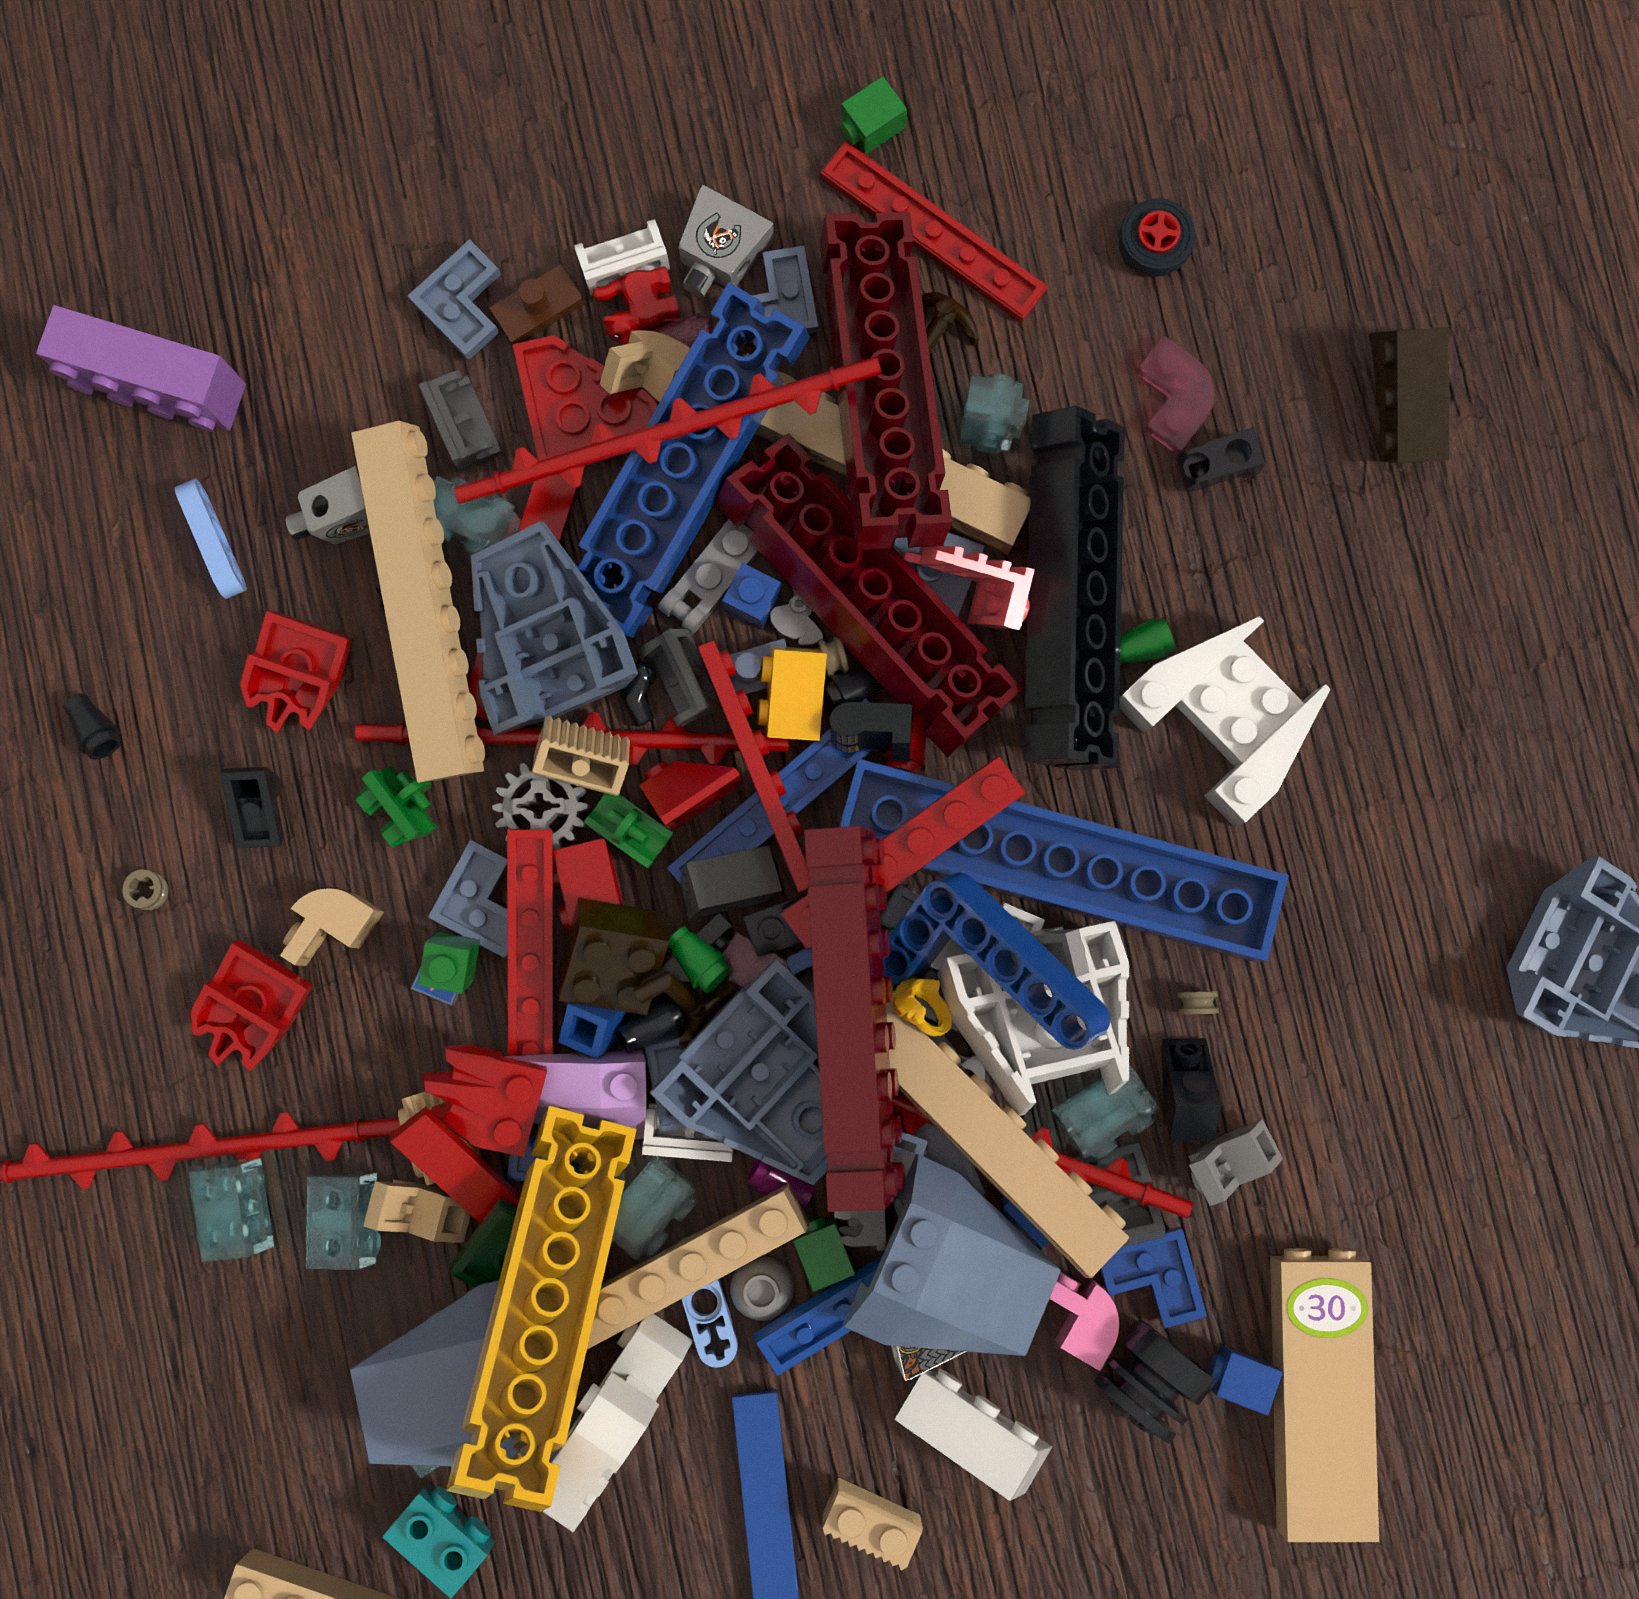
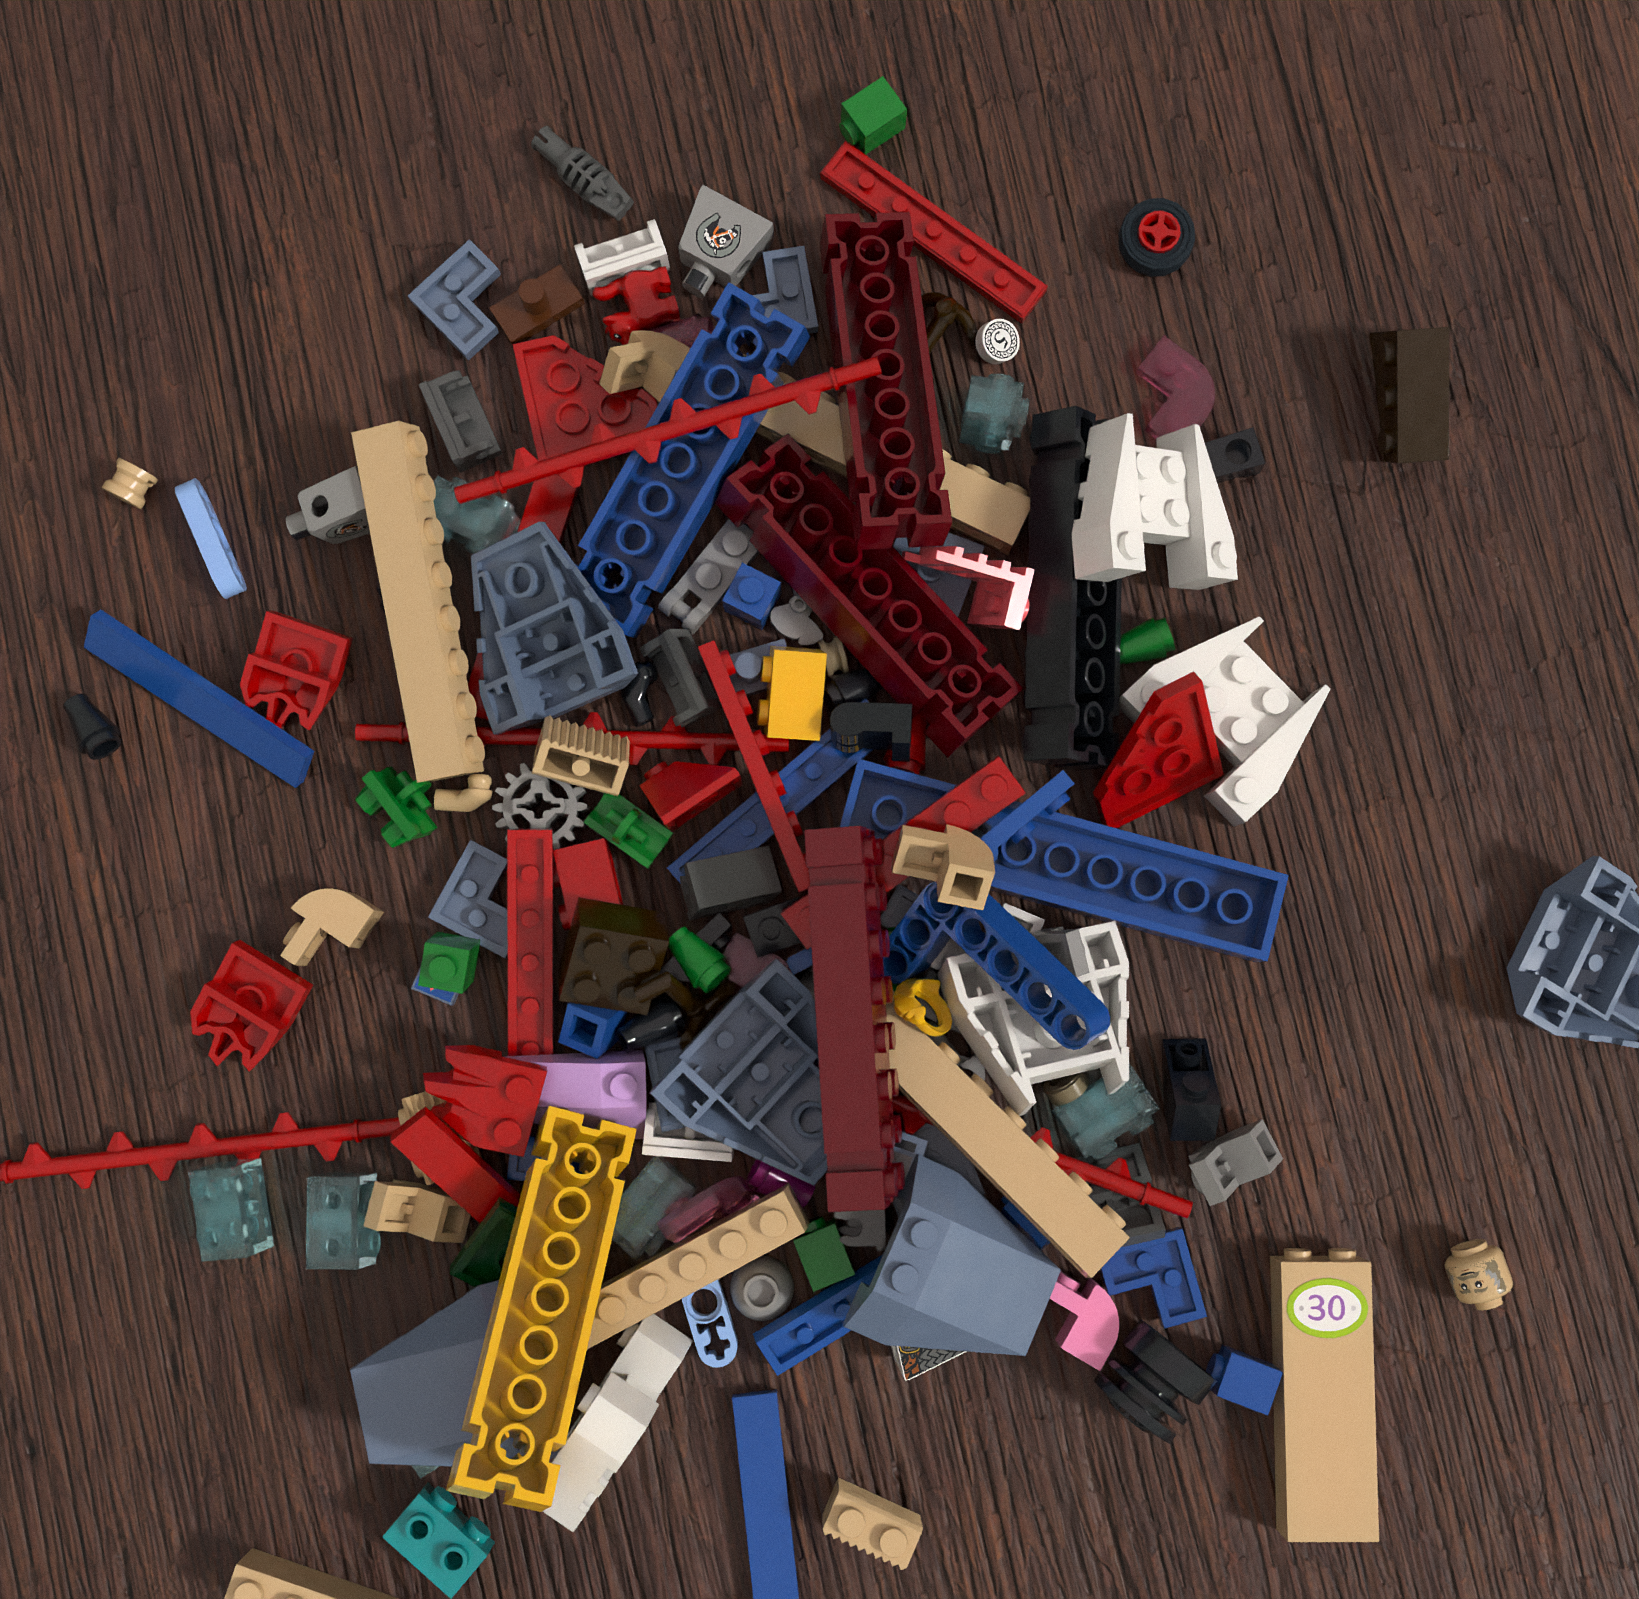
medium lavender brick [36,305,246,432] -> none
dark tan bush [122,869,169,911] -> none
black slope [220,767,284,848] -> none
white wedge [894,1369,1053,1501] -> none
dark tan bush [1177,991,1219,1015] -> none
none -> blue tile [84,609,315,788]
none -> tan wheel [102,458,158,510]
none -> tan arm [434,774,493,812]
none -> dark grey hinge [531,126,634,221]
none -> clear pink plate [657,1176,759,1243]
none -> tan brick [892,824,995,910]
none -> white tile [975,319,1020,364]
none -> blue plate [980,770,1075,862]
none -> dark tan tile [1043,1072,1089,1106]
none -> white wedge [1072,413,1238,590]
none -> red plate [1093,671,1224,828]
none -> tan head [1444,1239,1513,1310]

